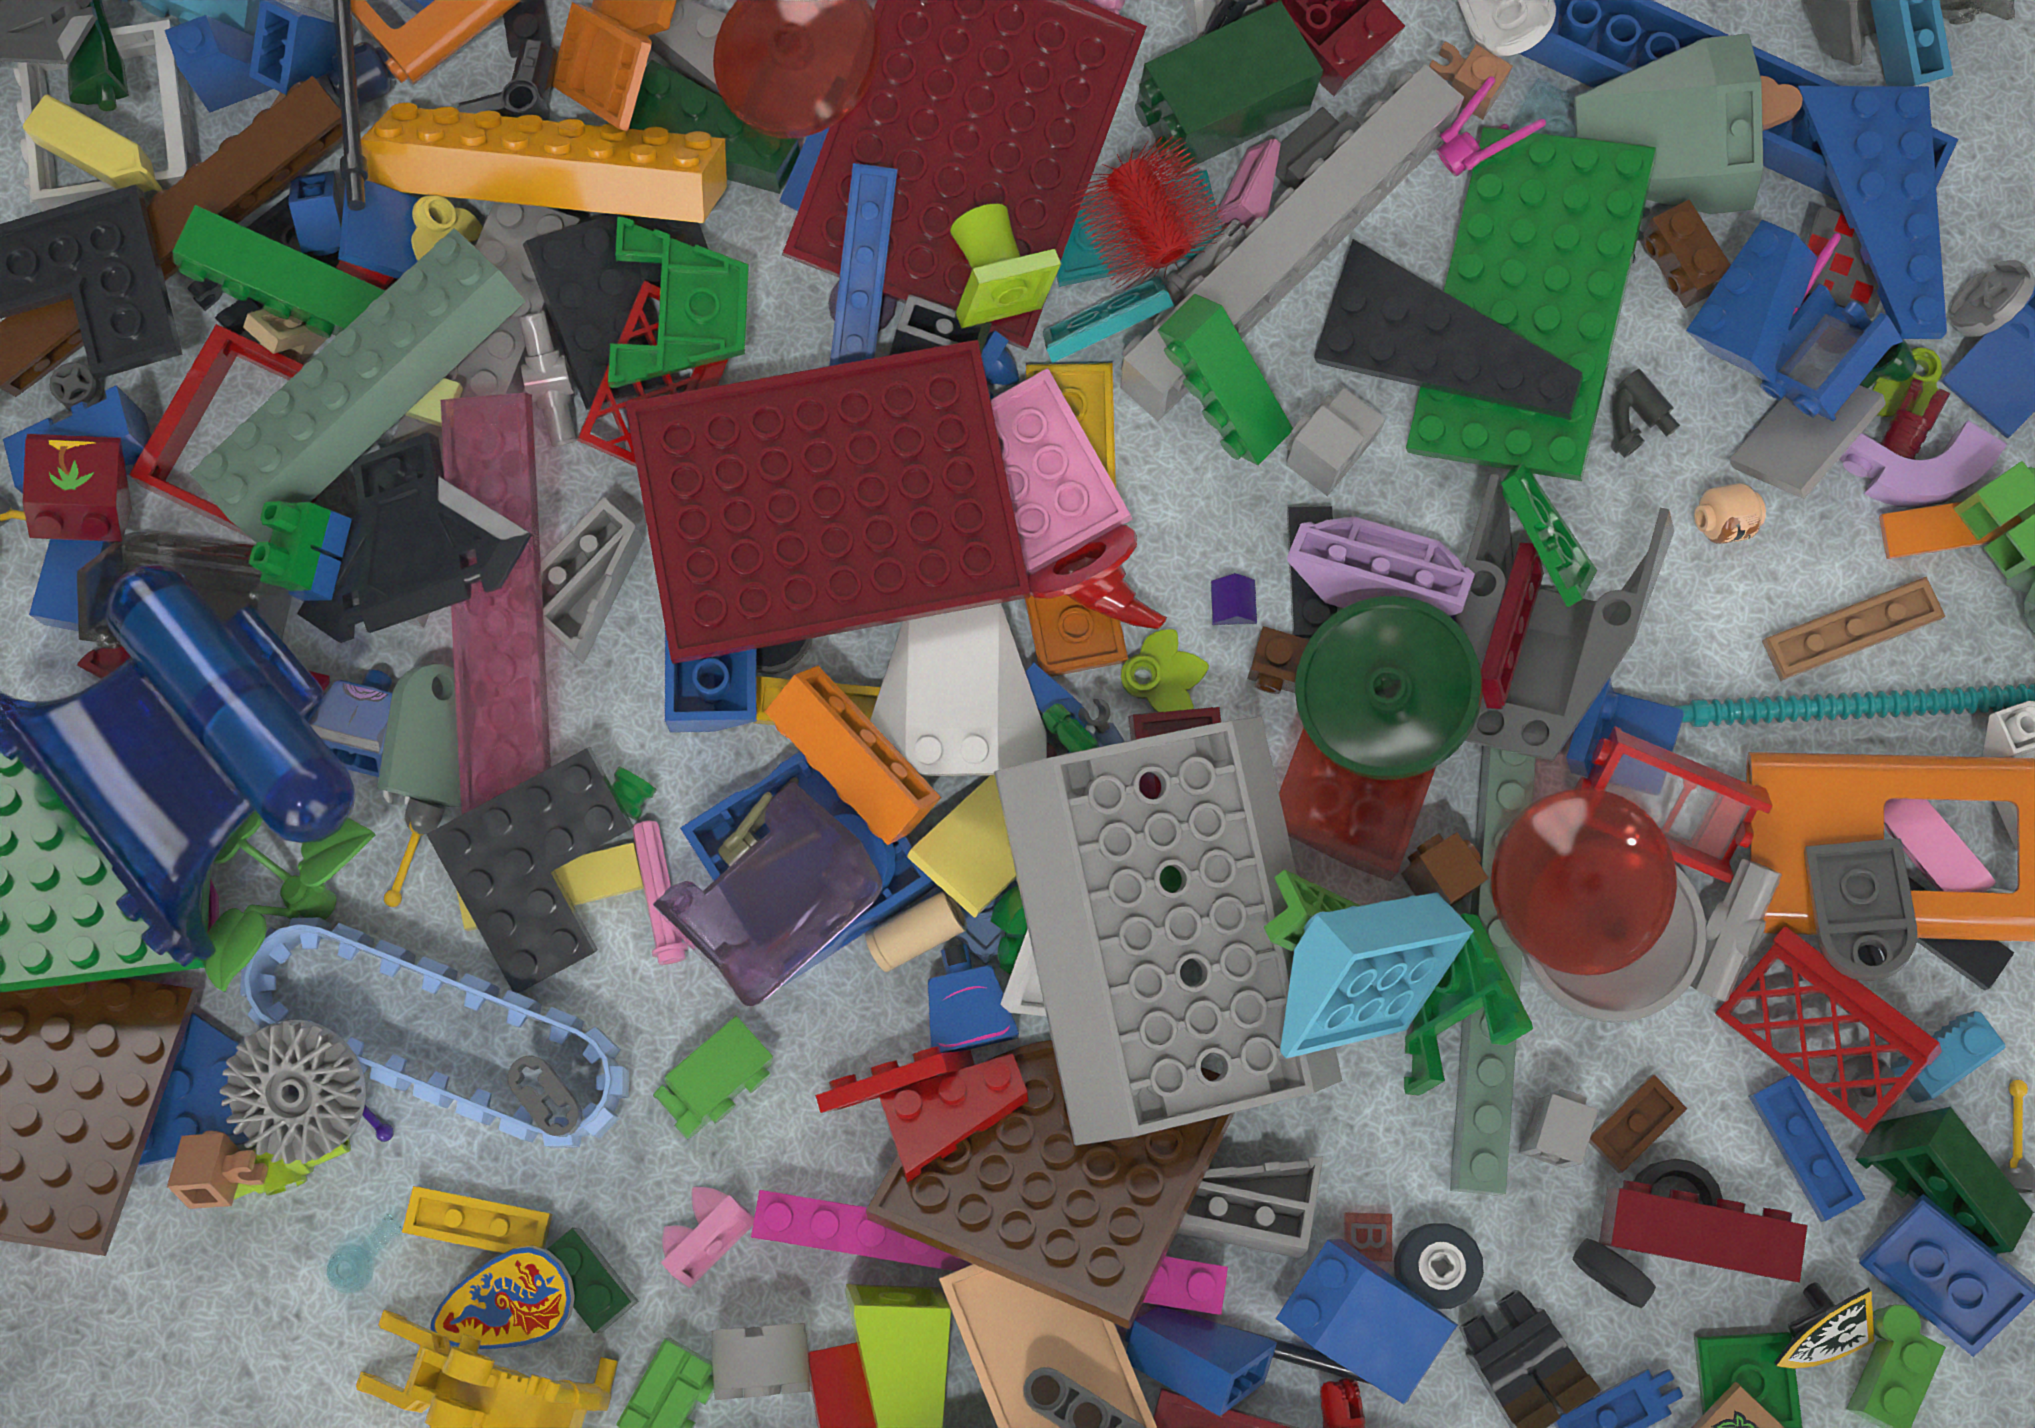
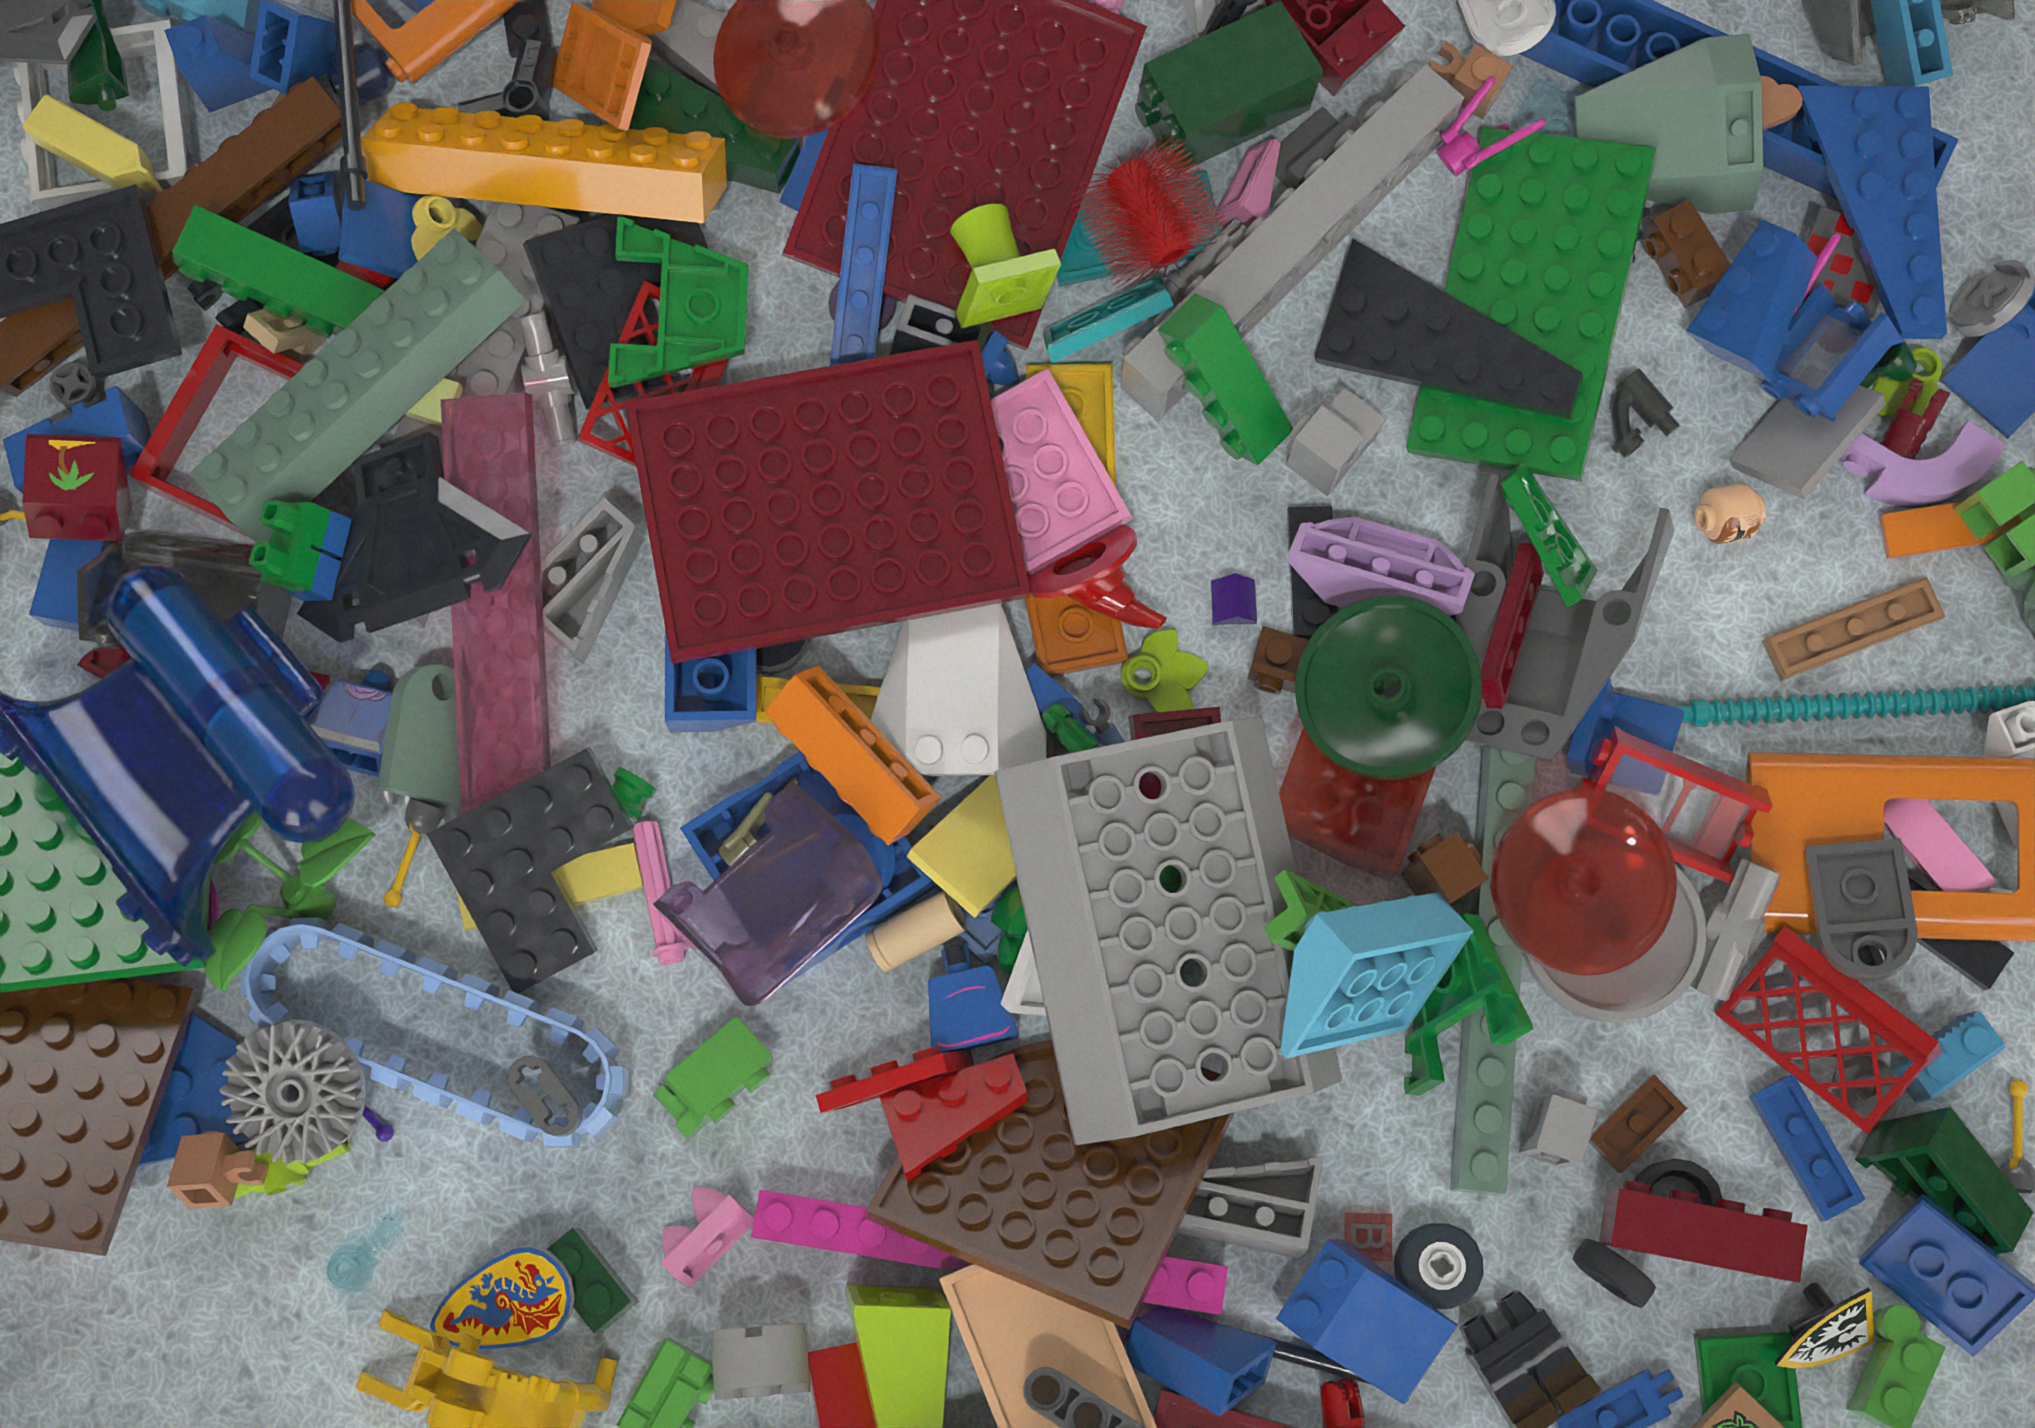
yellow plate [402,1186,553,1253] -> none

